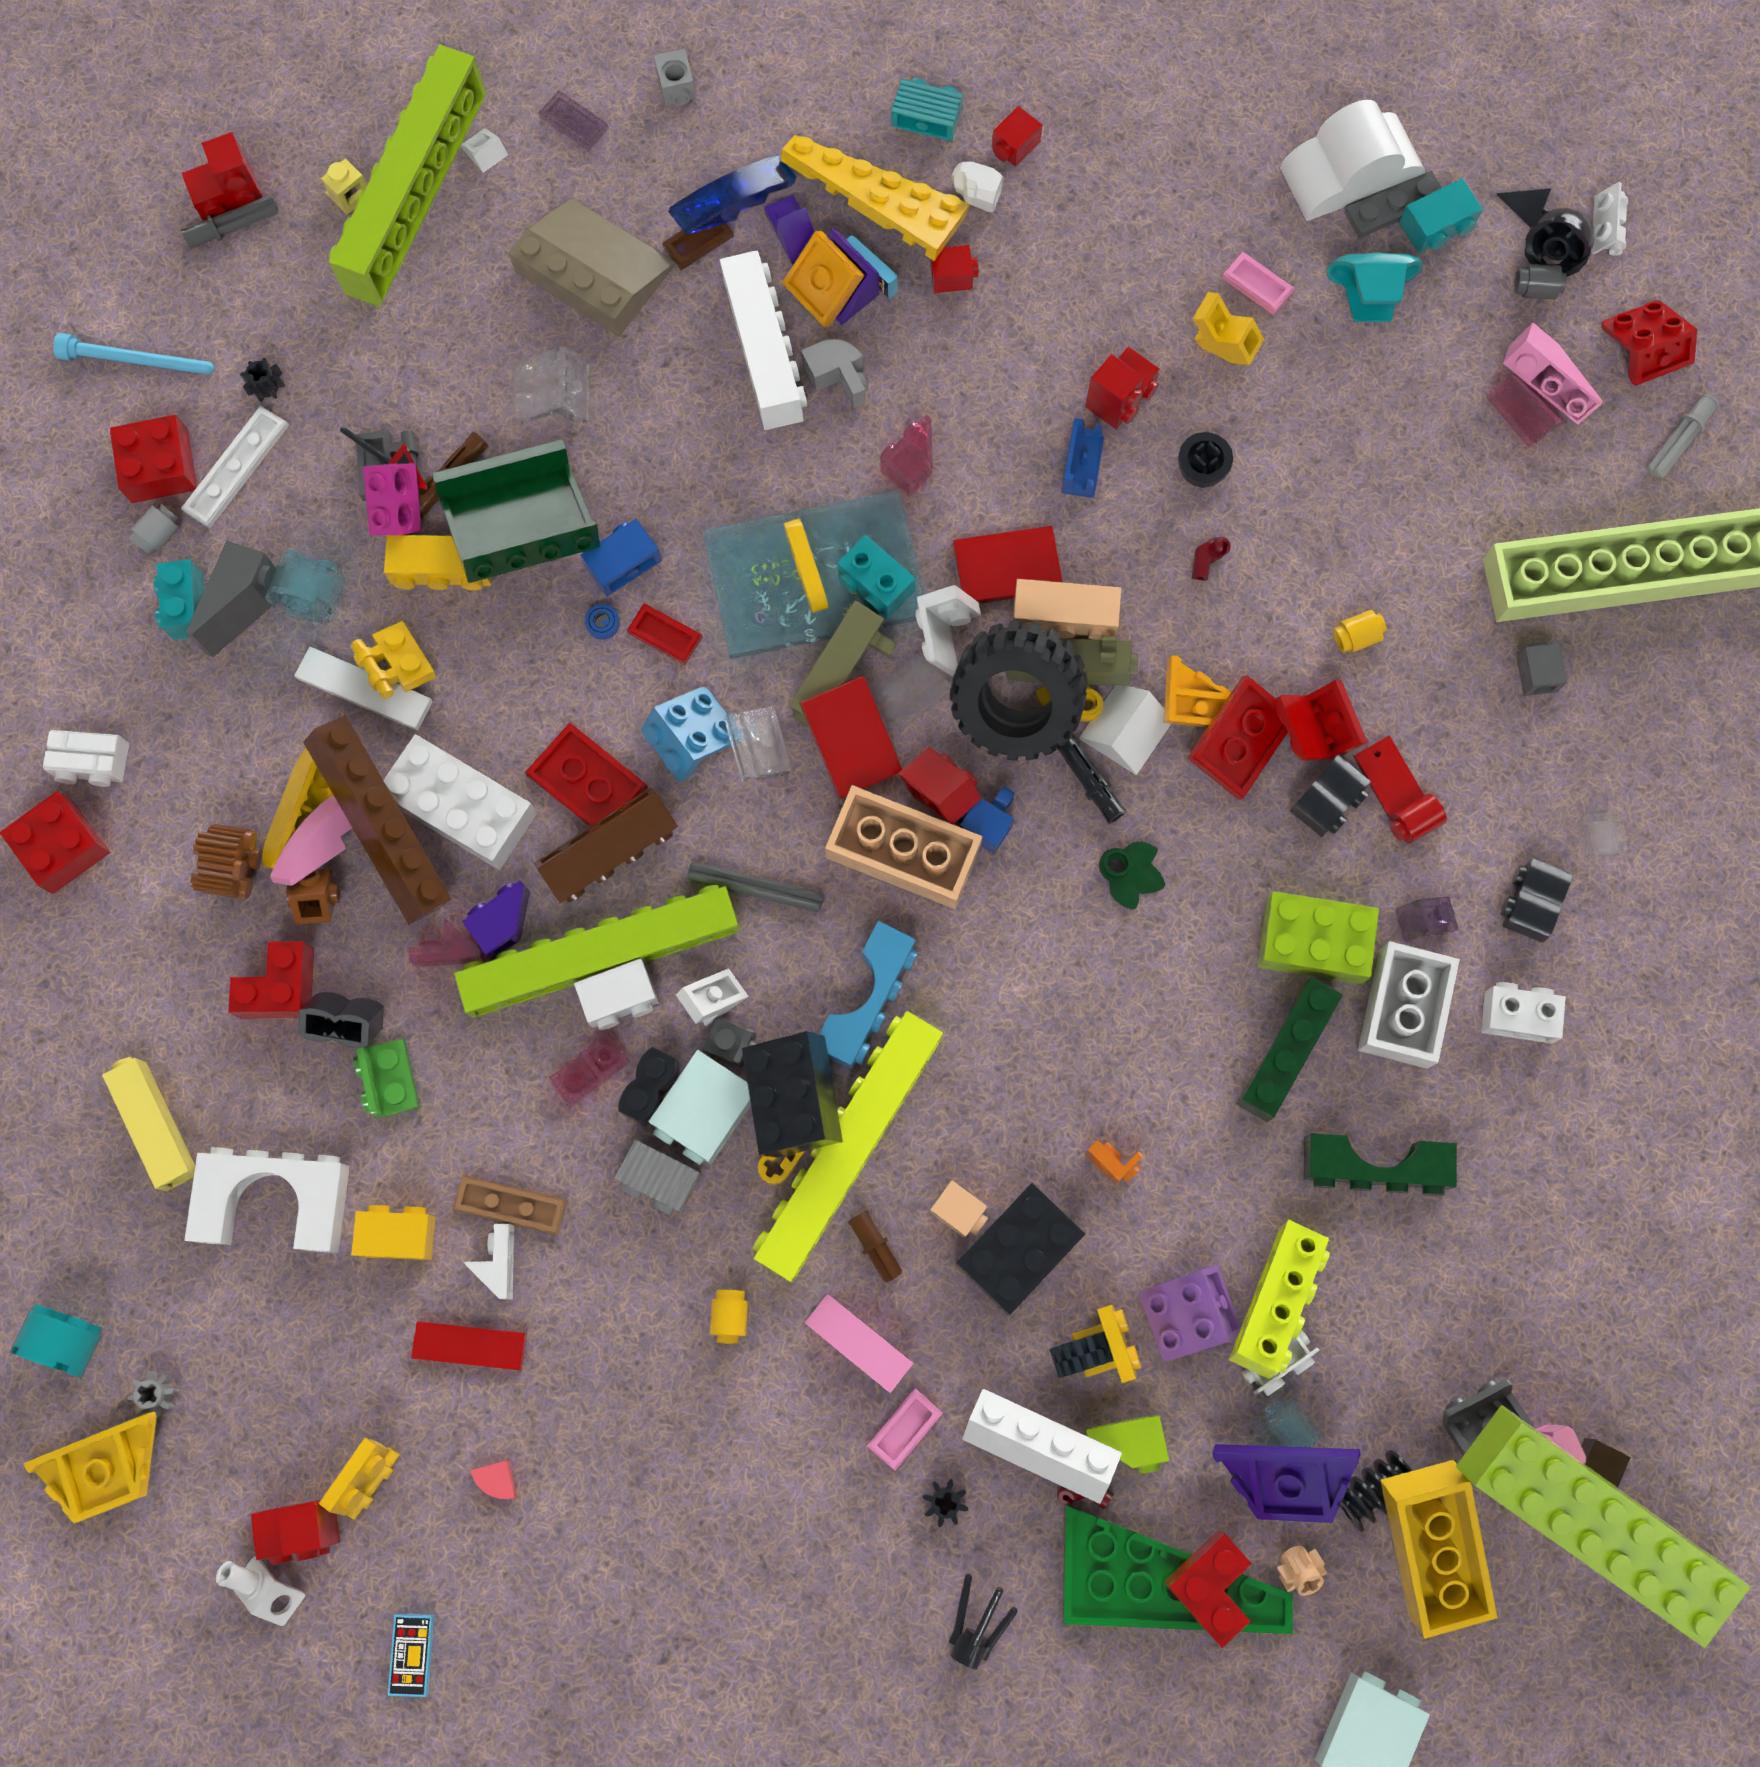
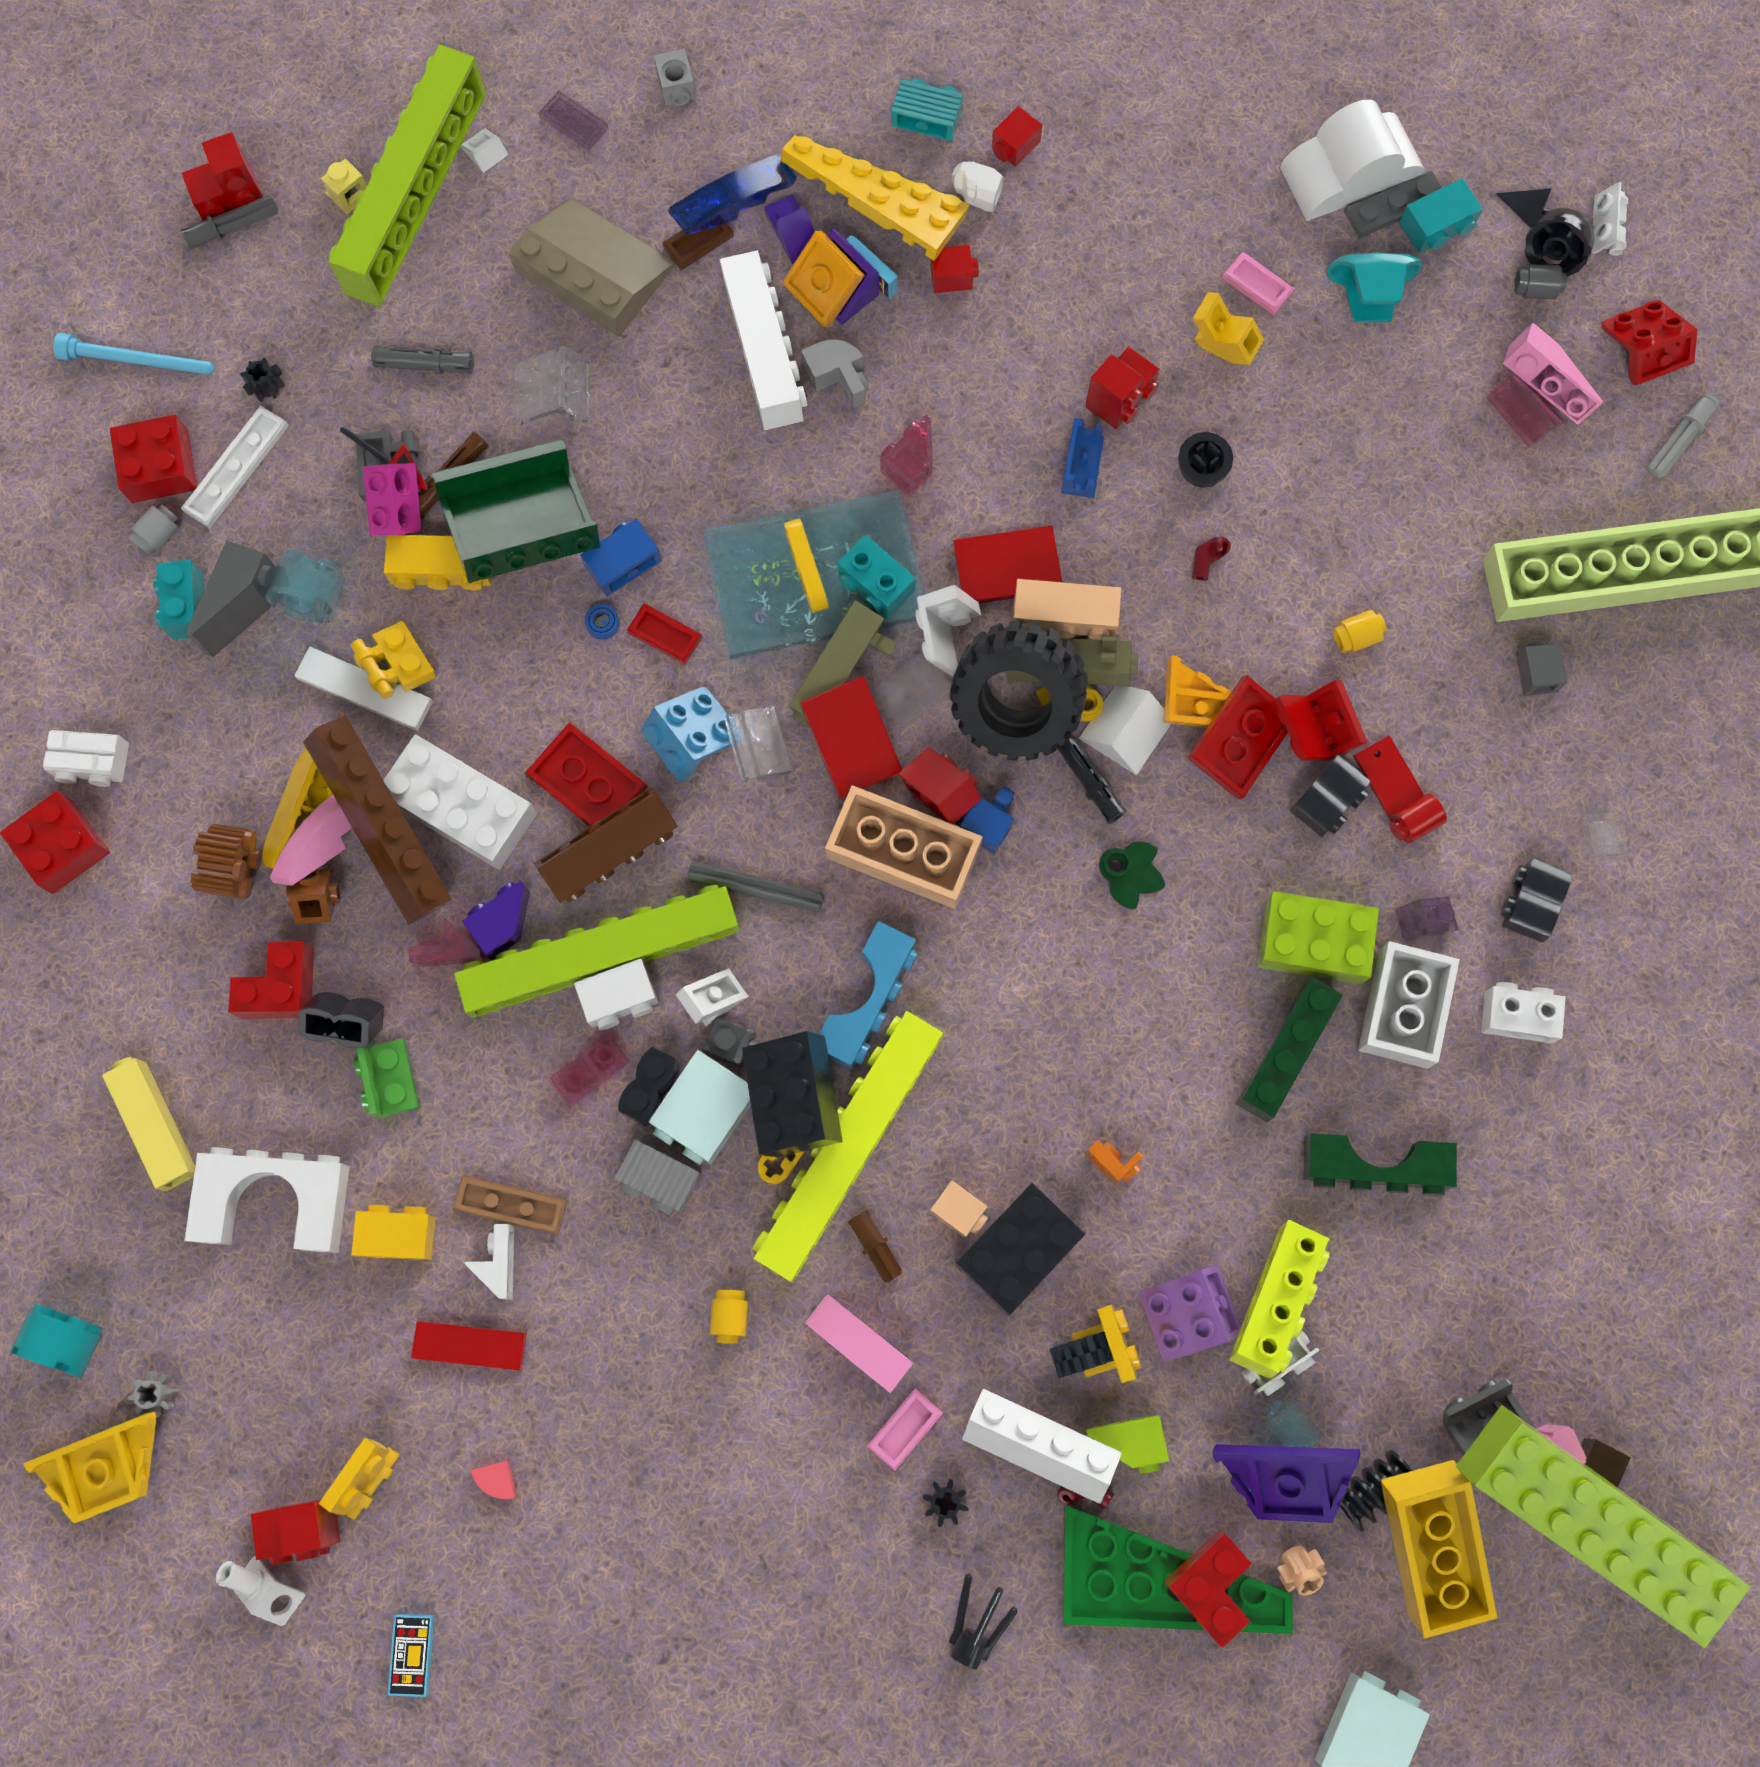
none -> dark grey pin [371,346,474,374]

